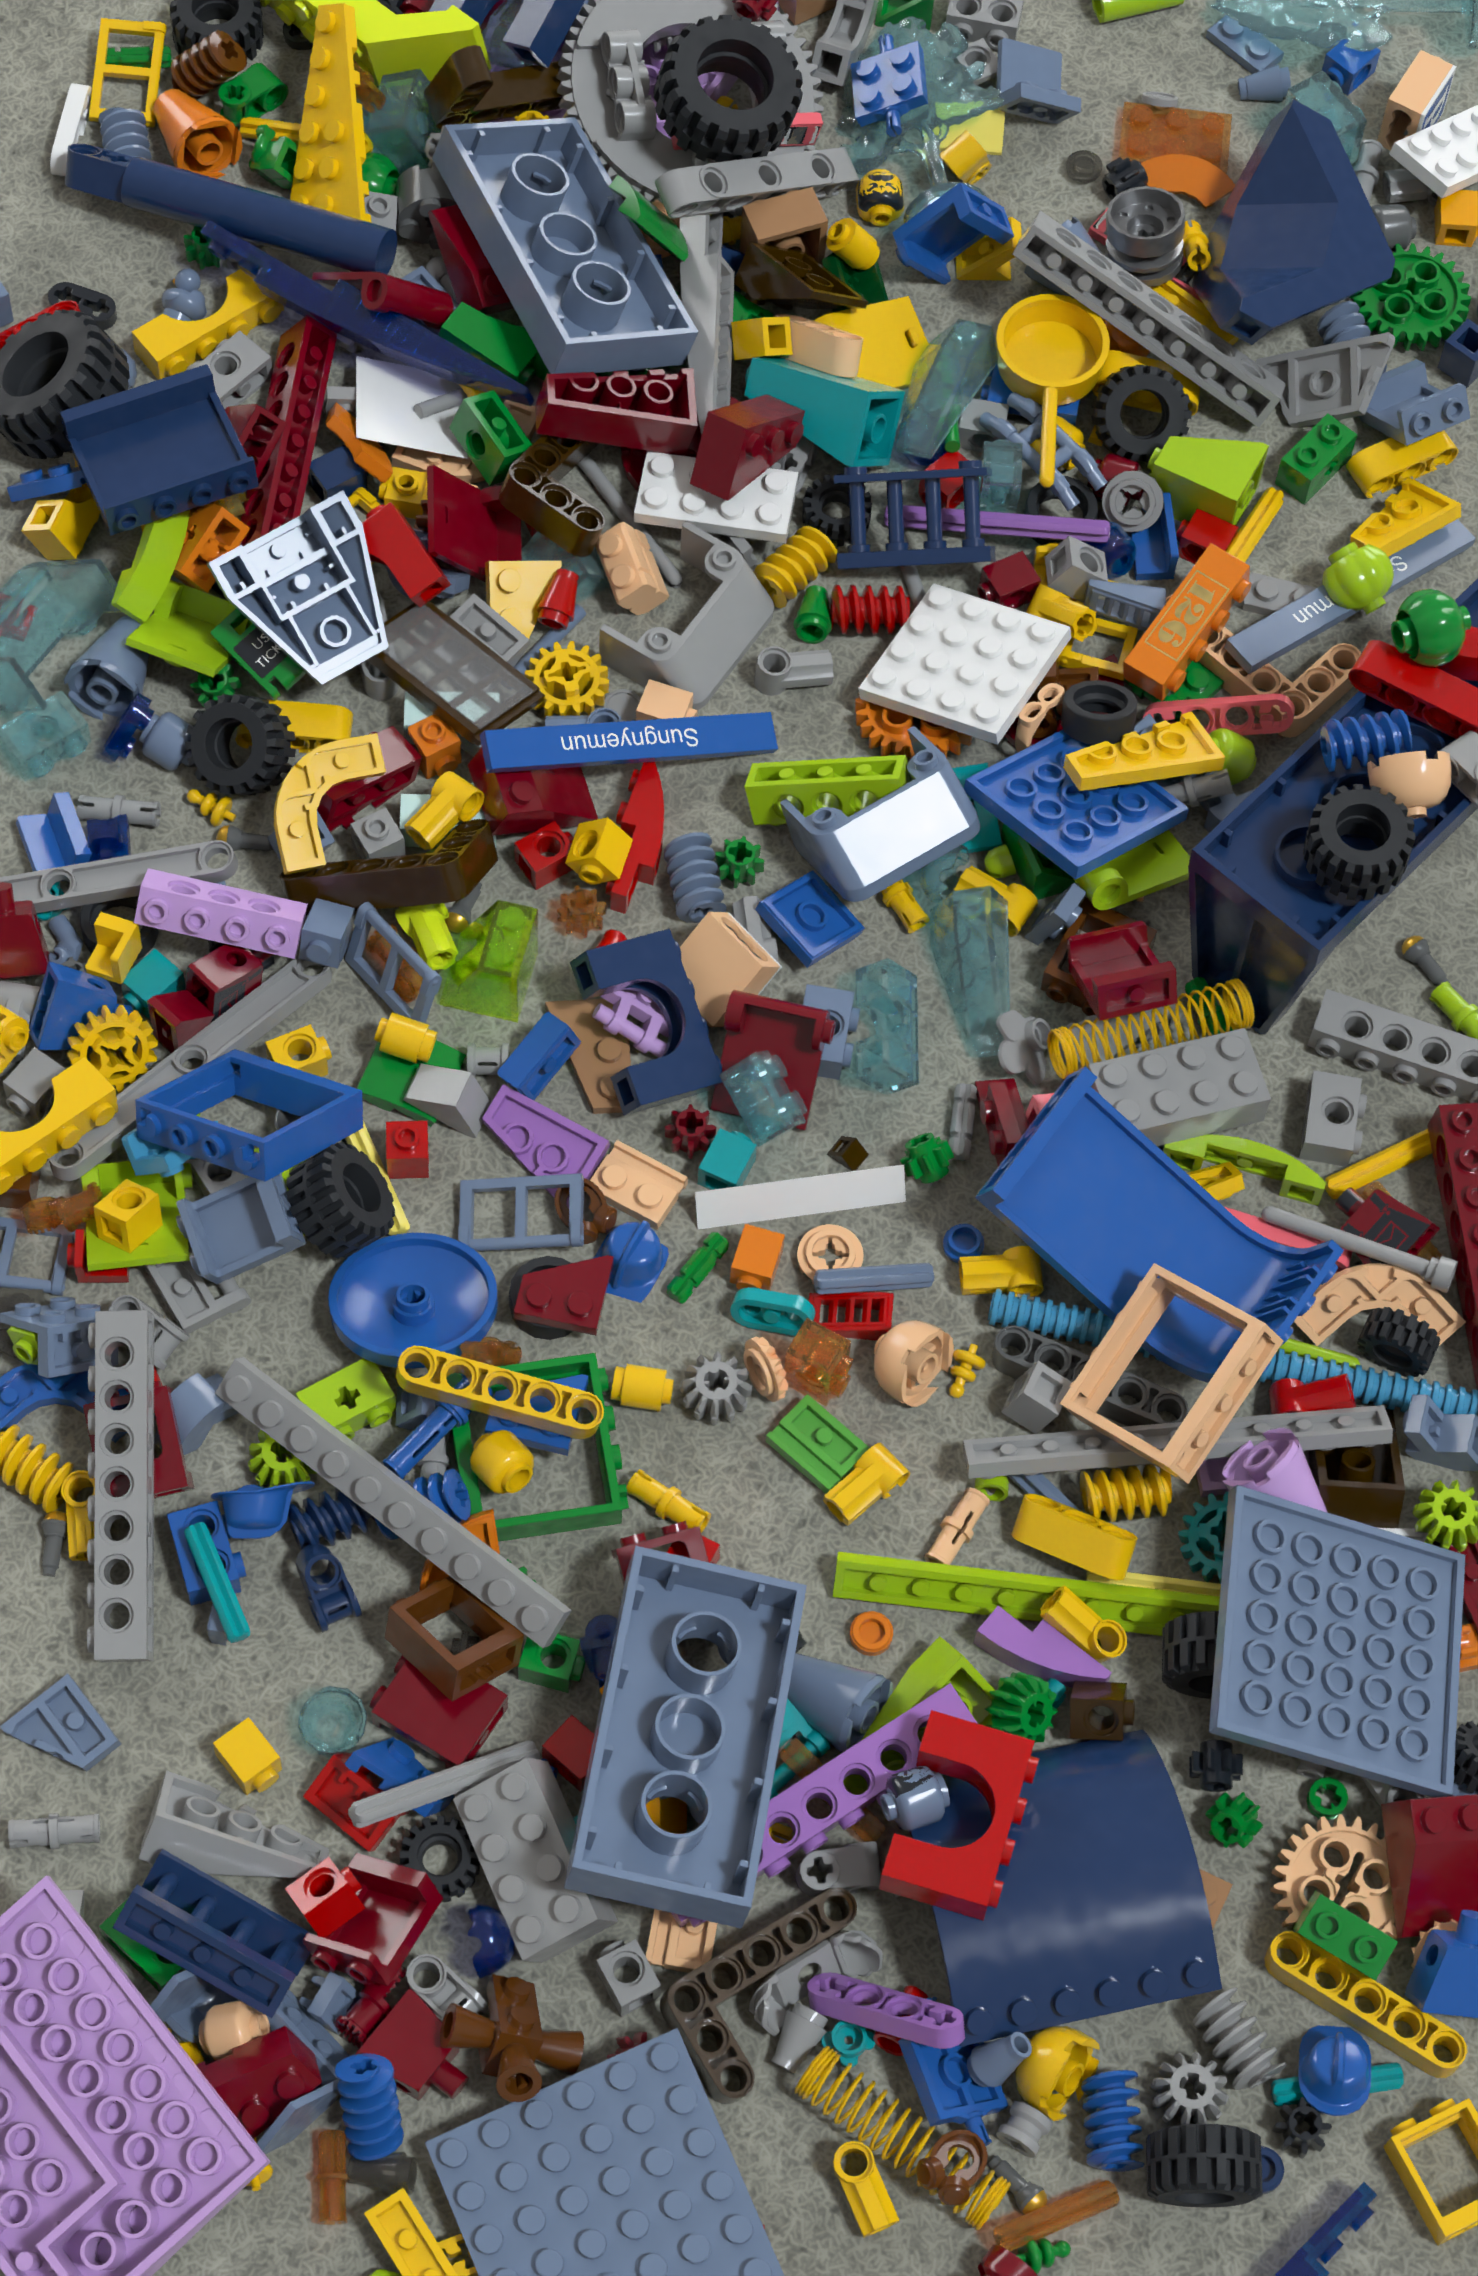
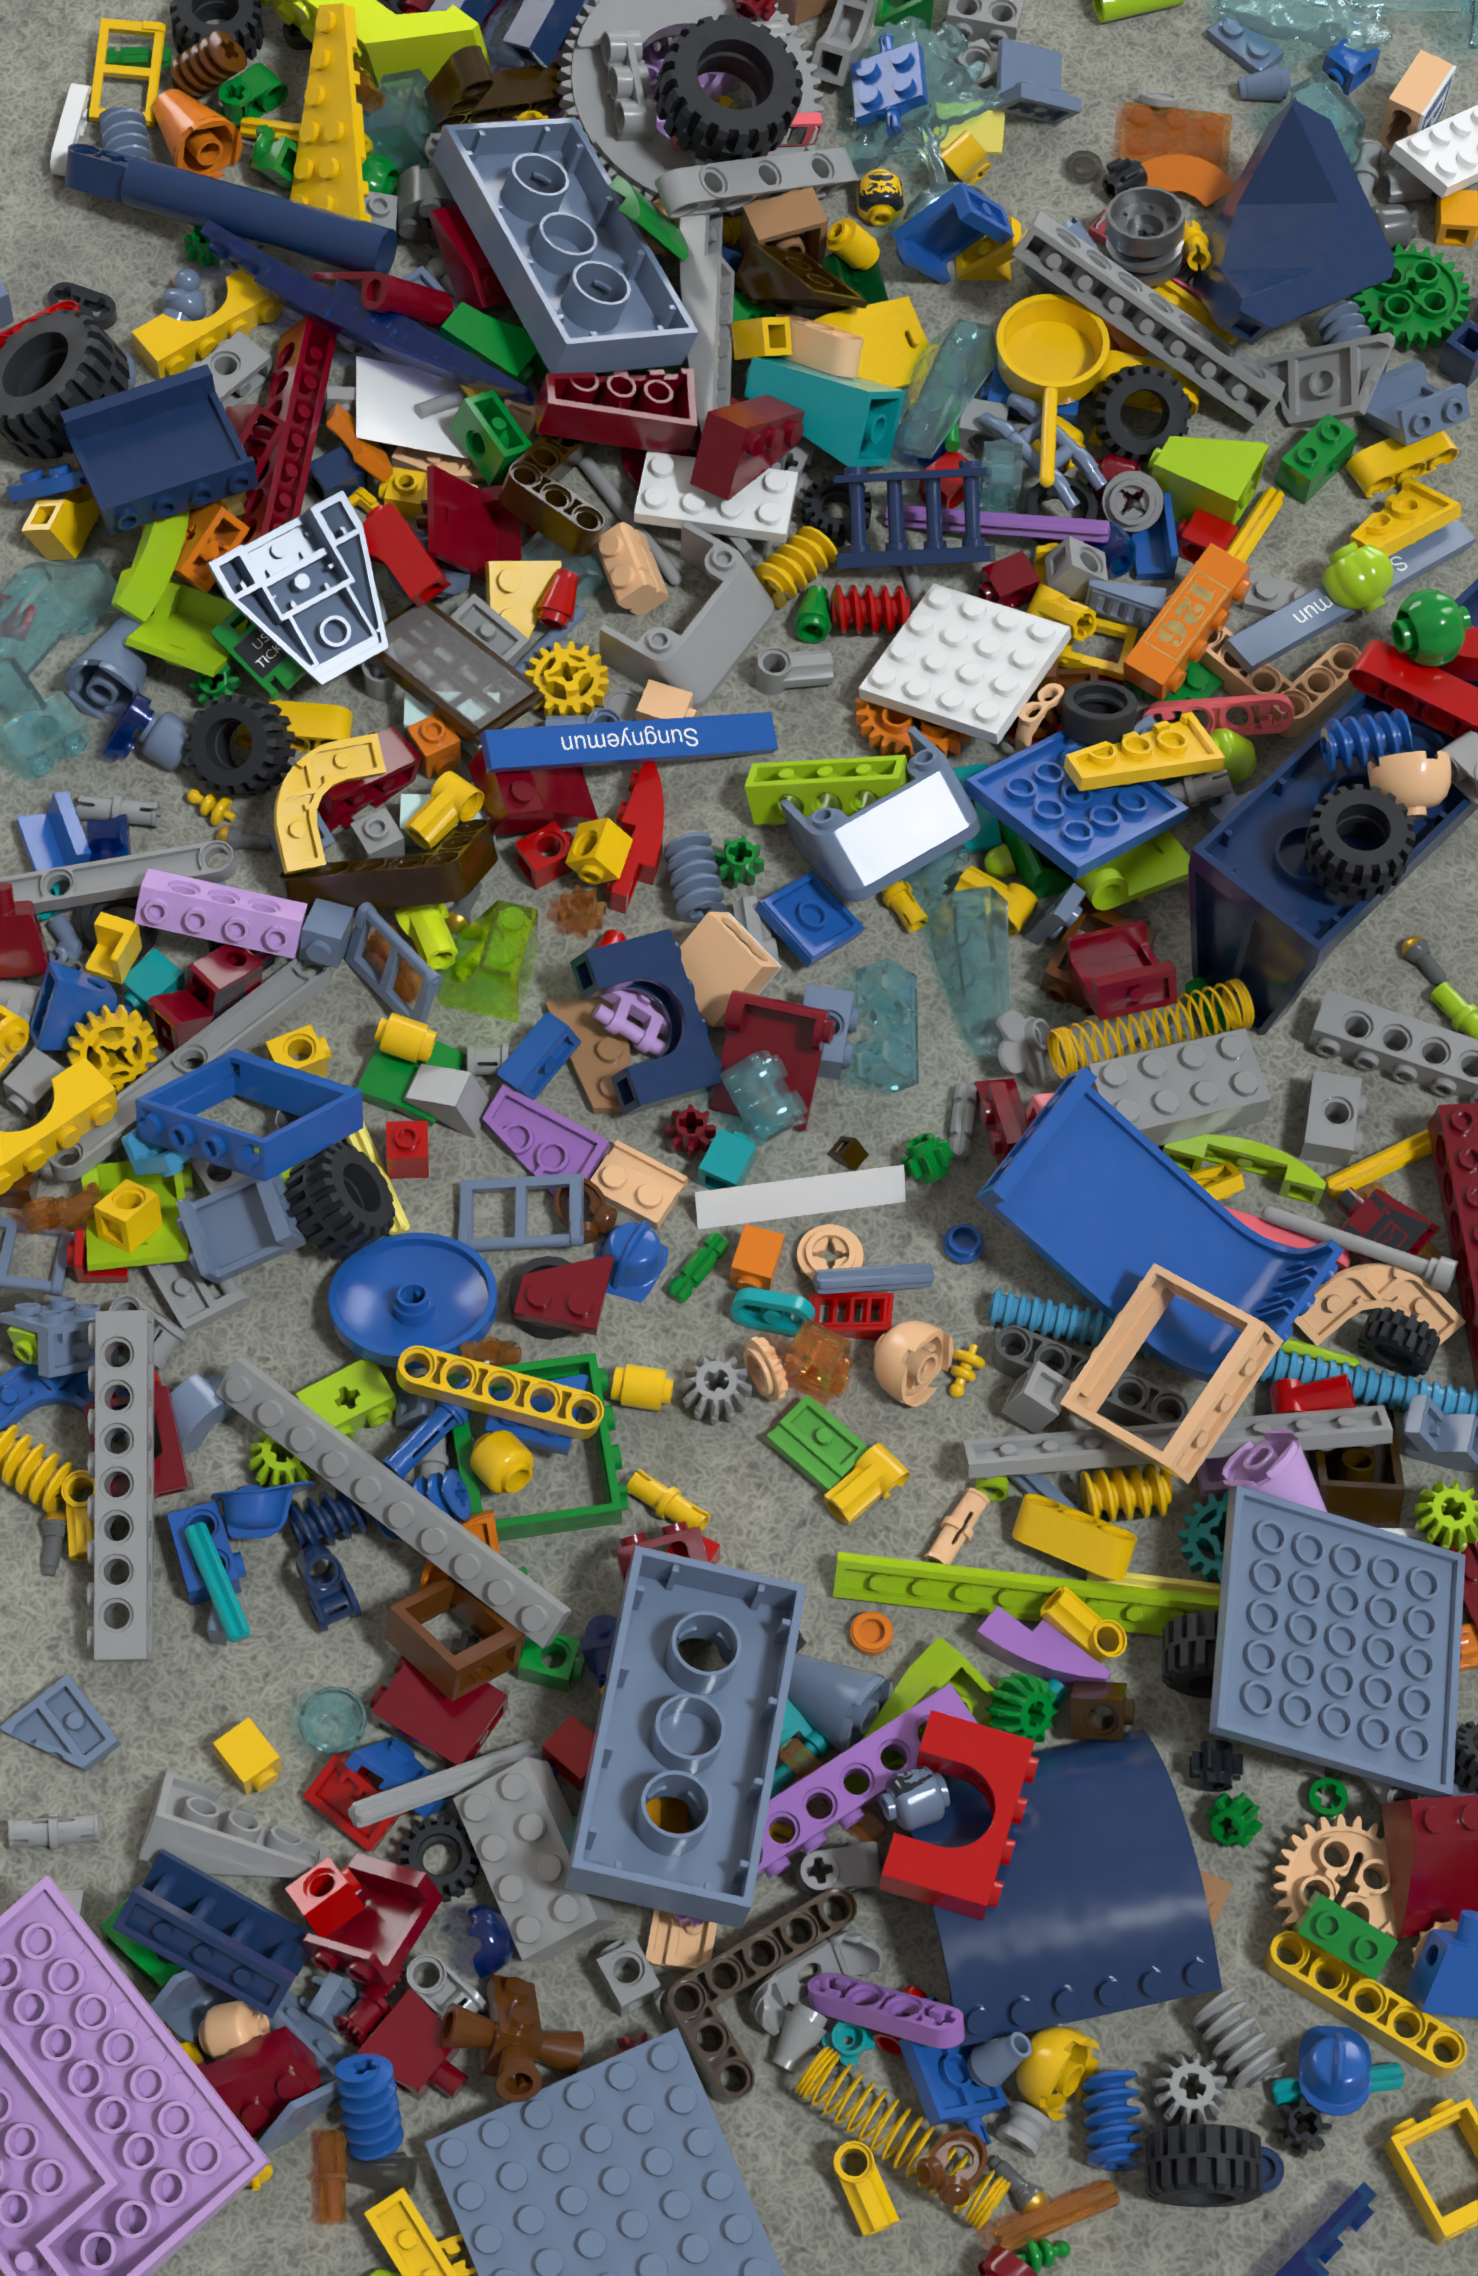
yellow piece [959,1246,1044,1297] -> none

